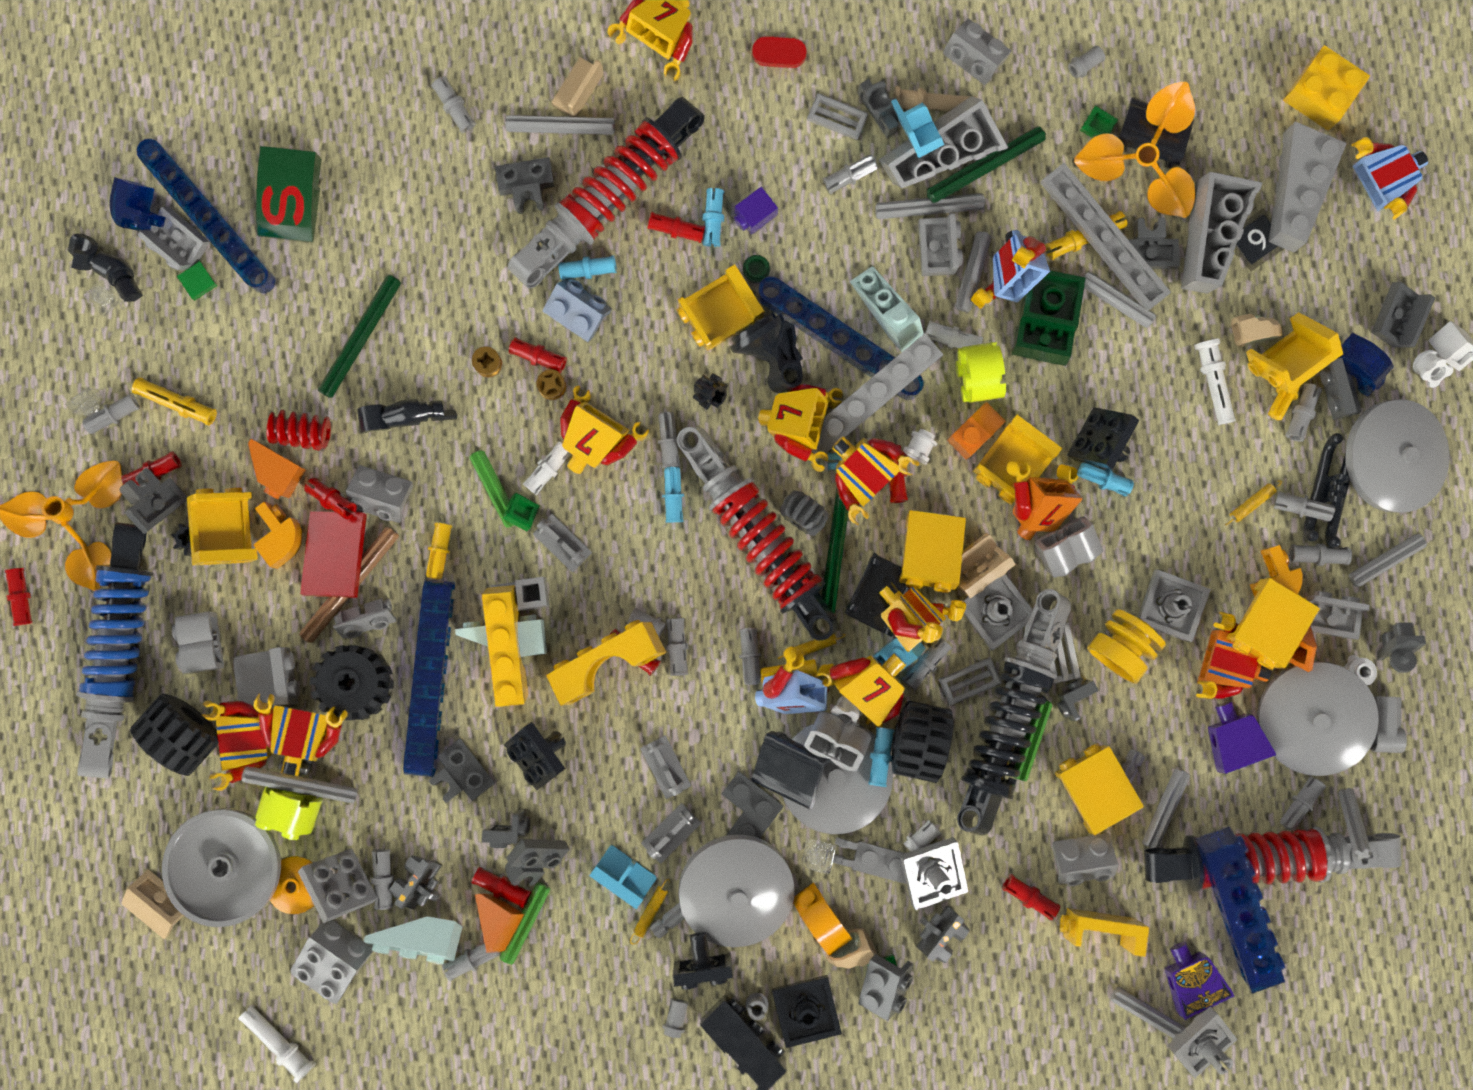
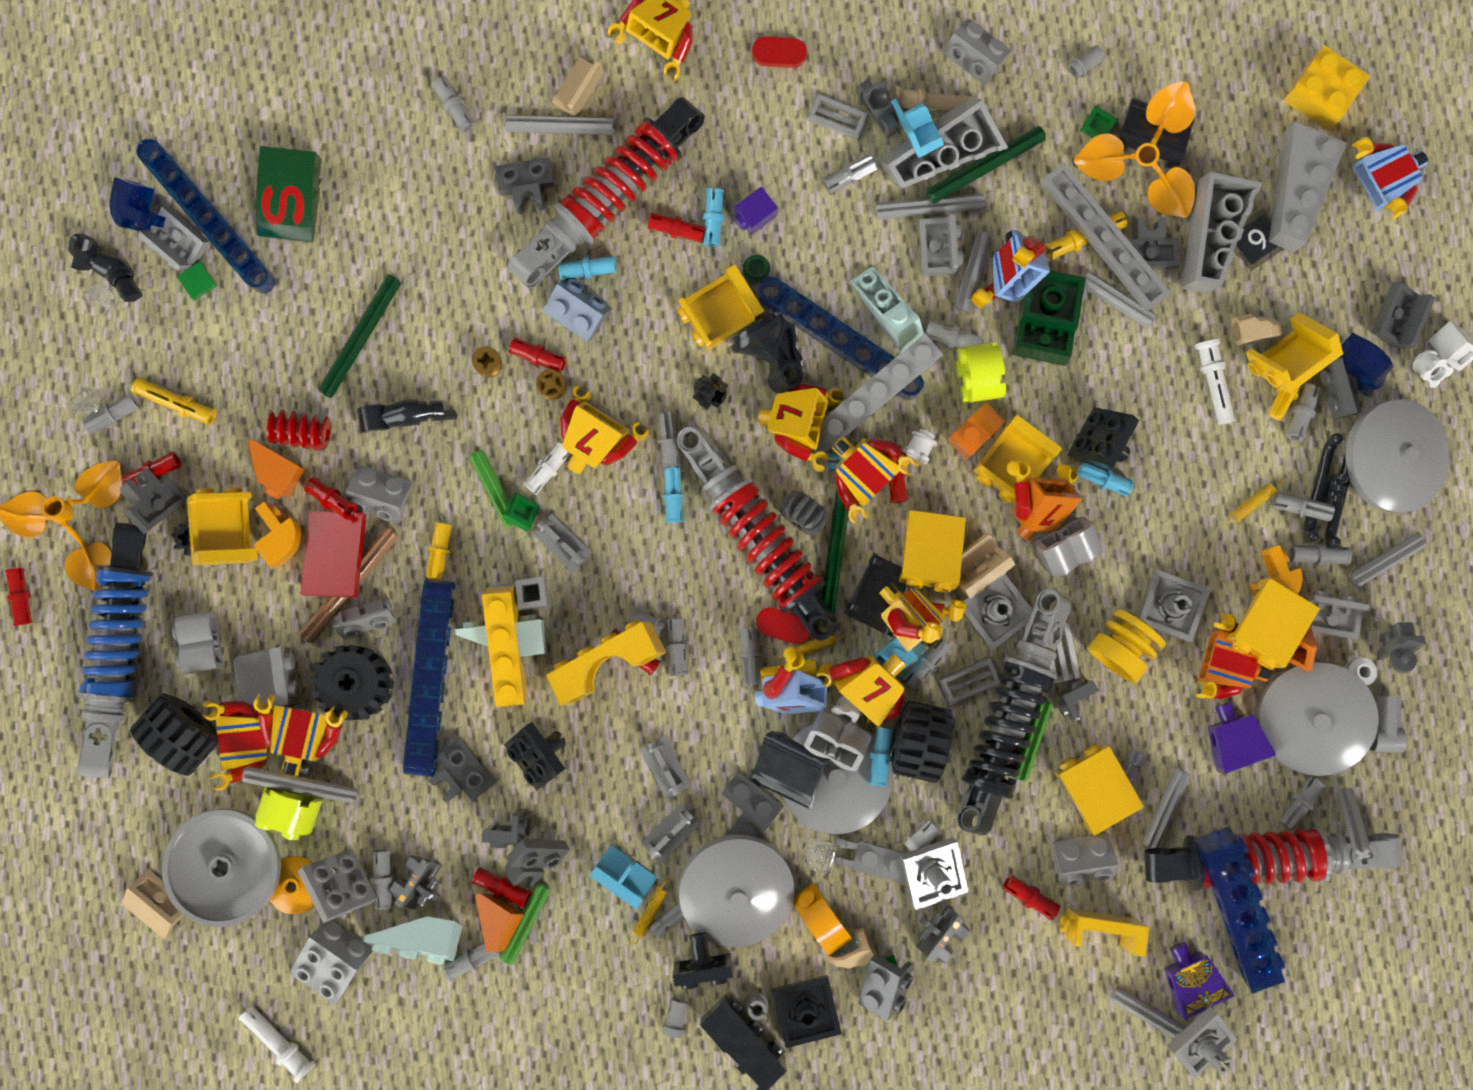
none -> red tile [756,607,810,644]

